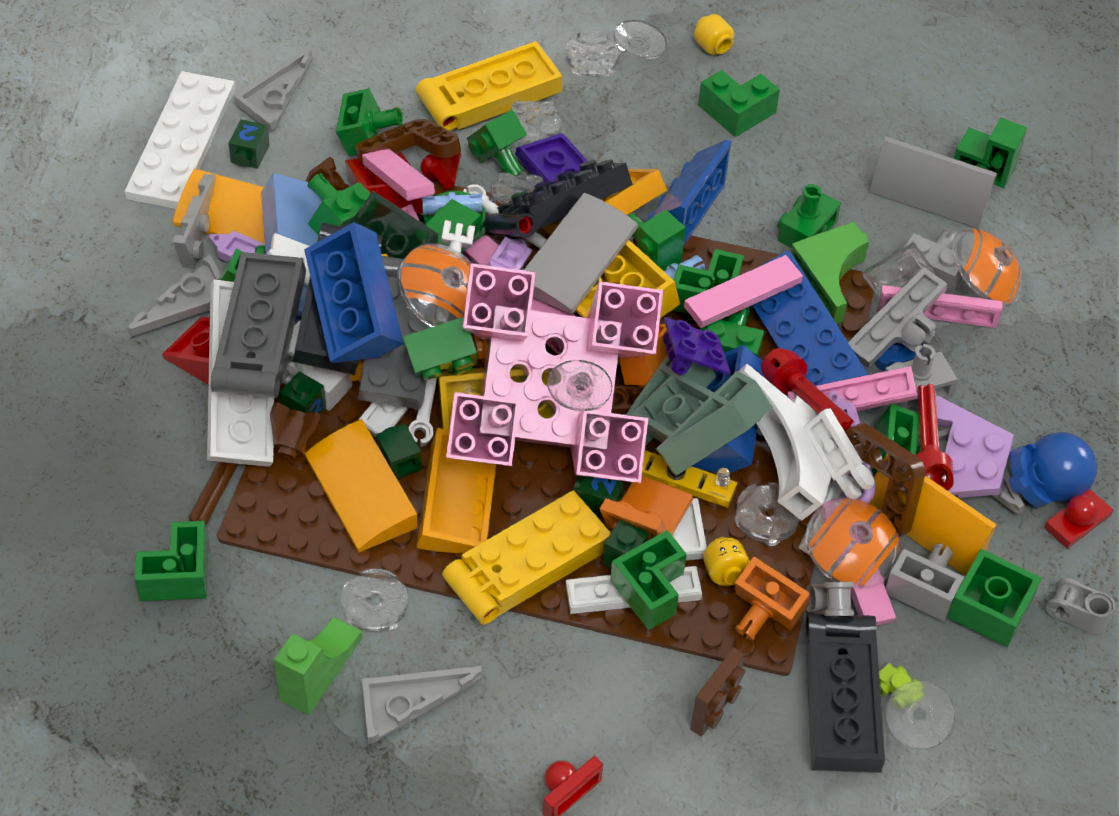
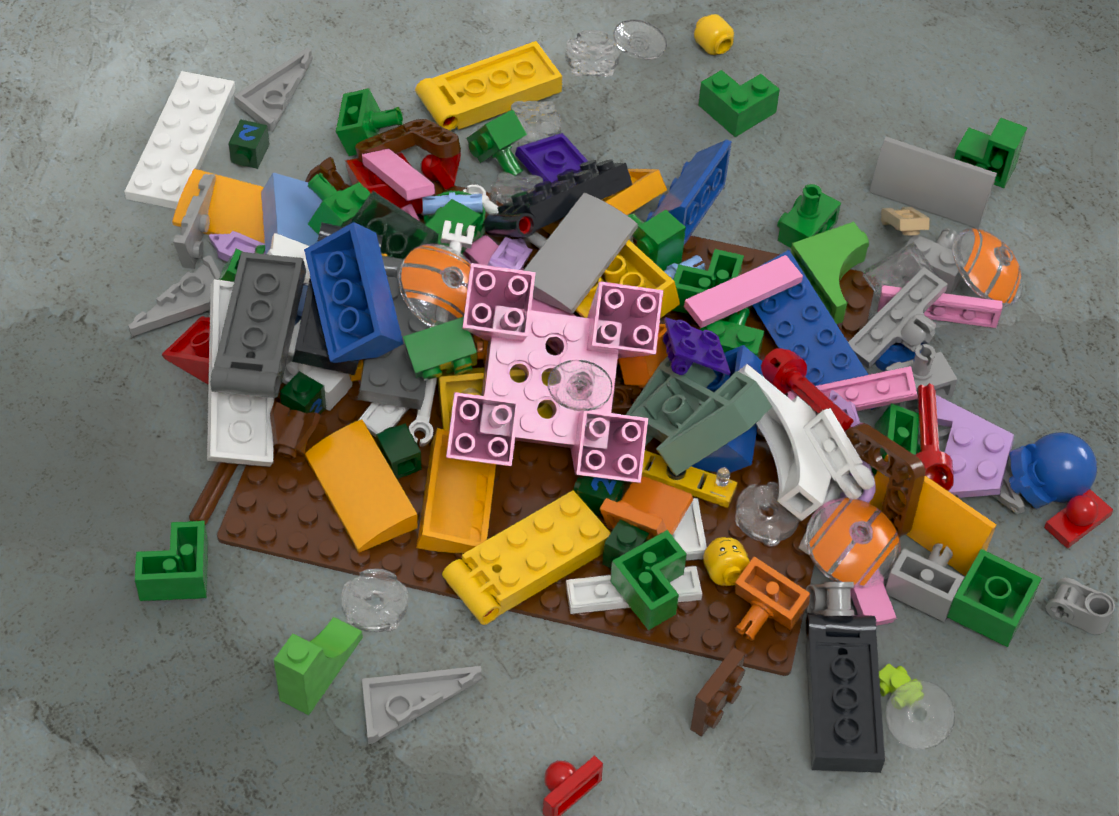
none -> tan plate [881,207,929,235]

